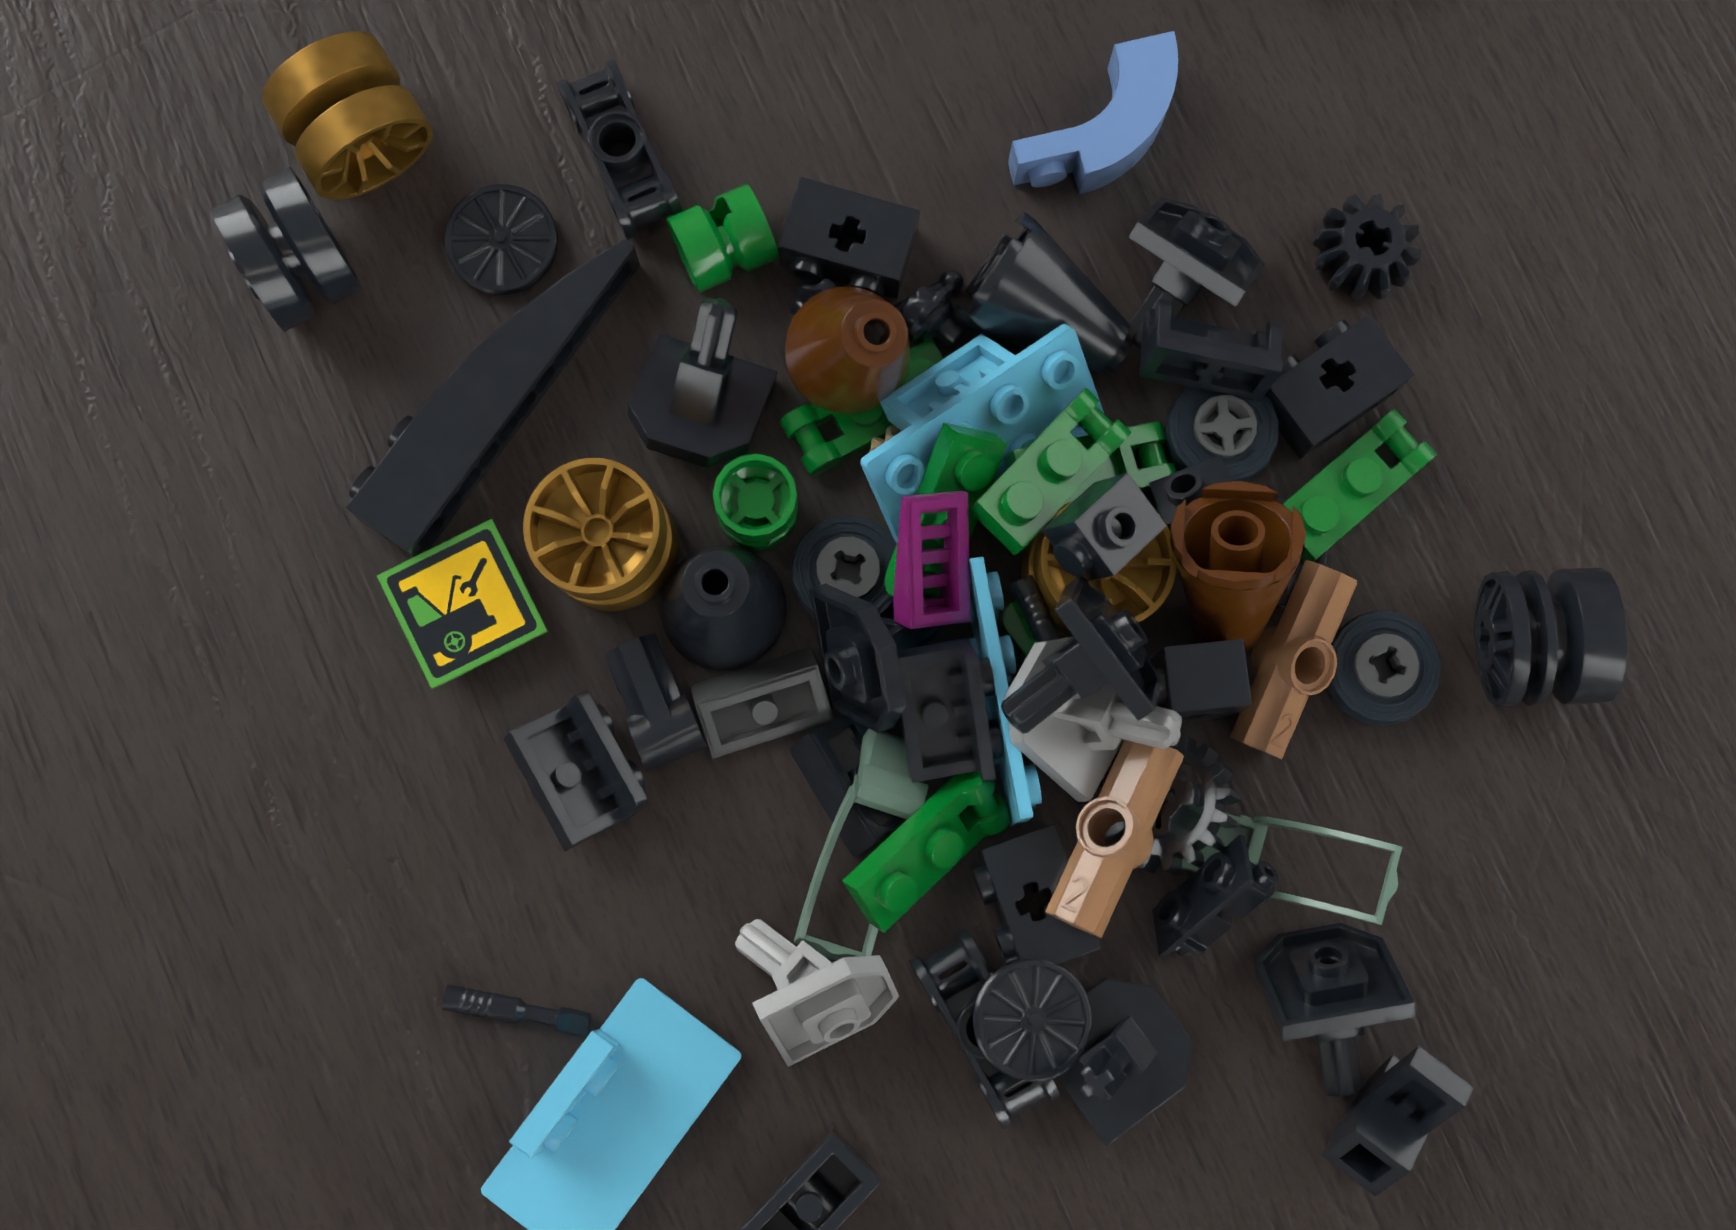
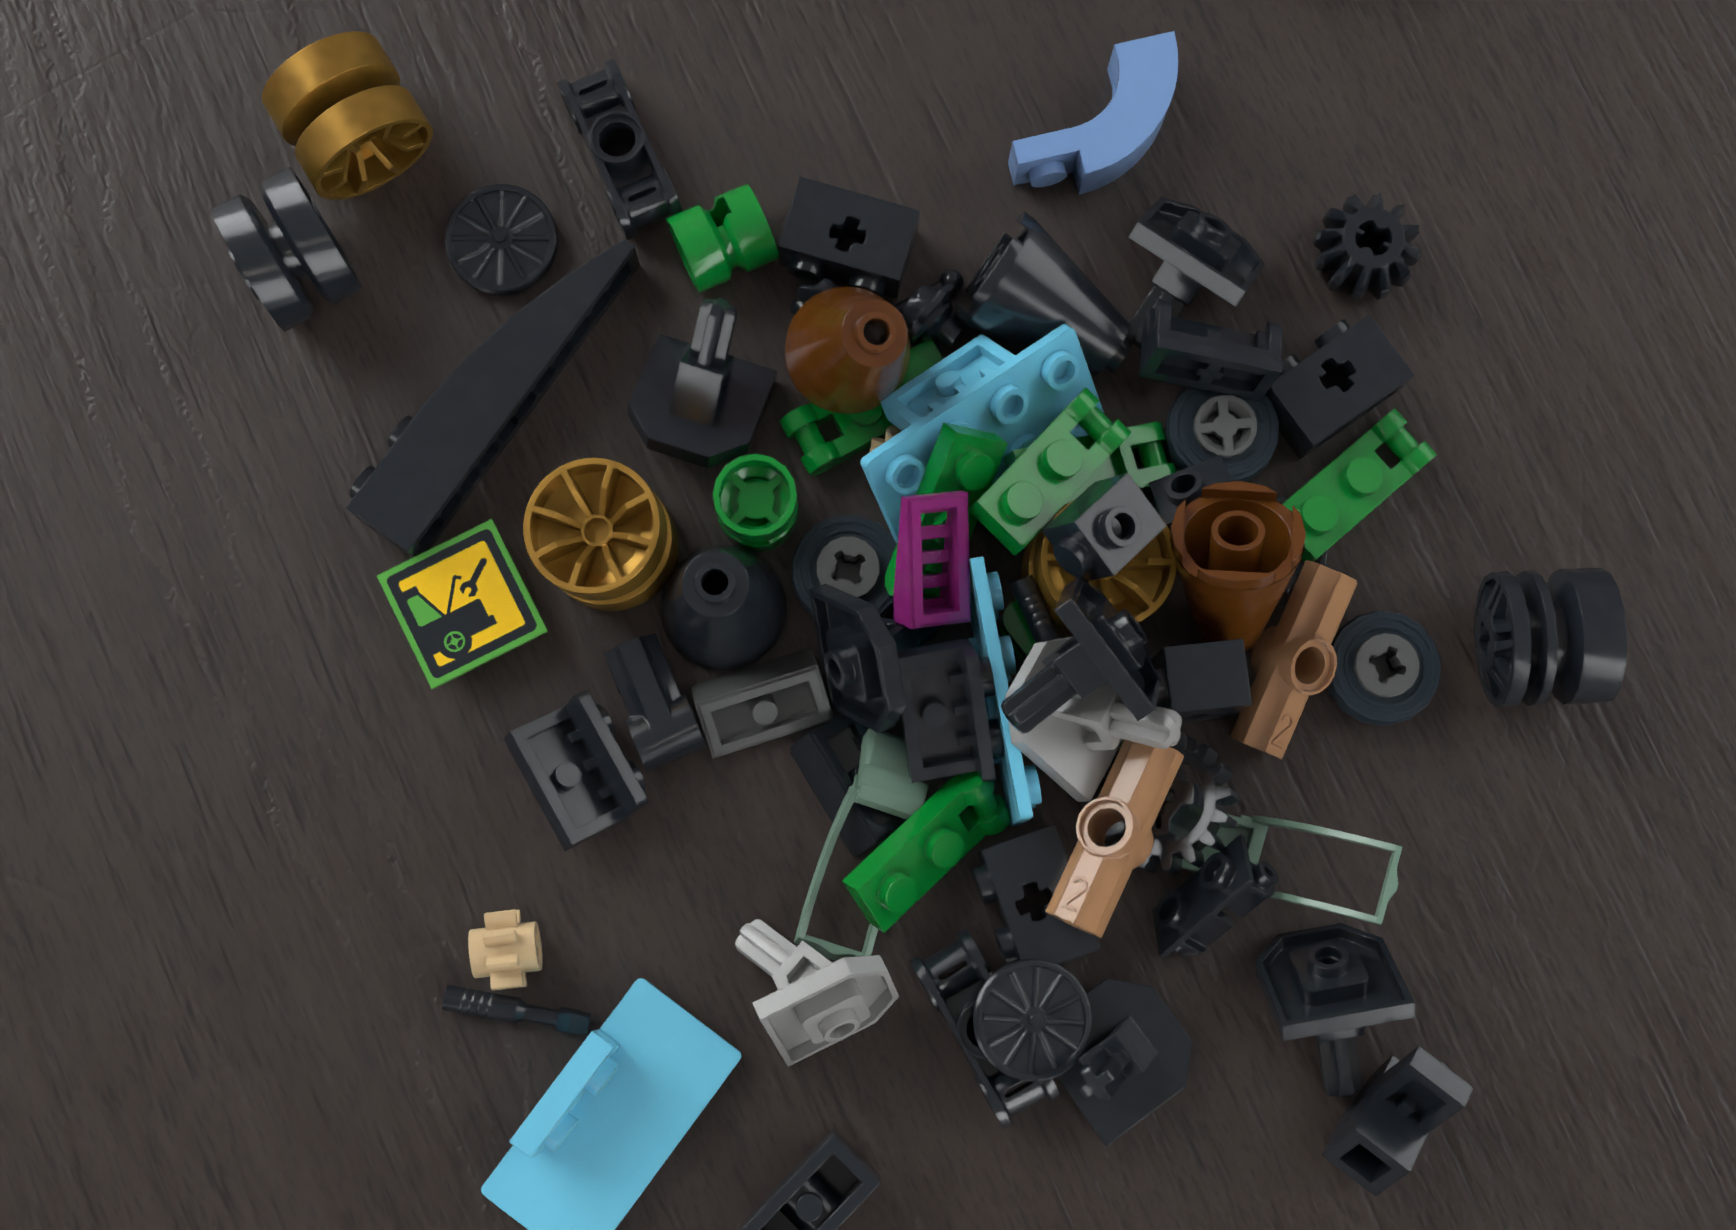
none -> tan gear [468,909,542,991]

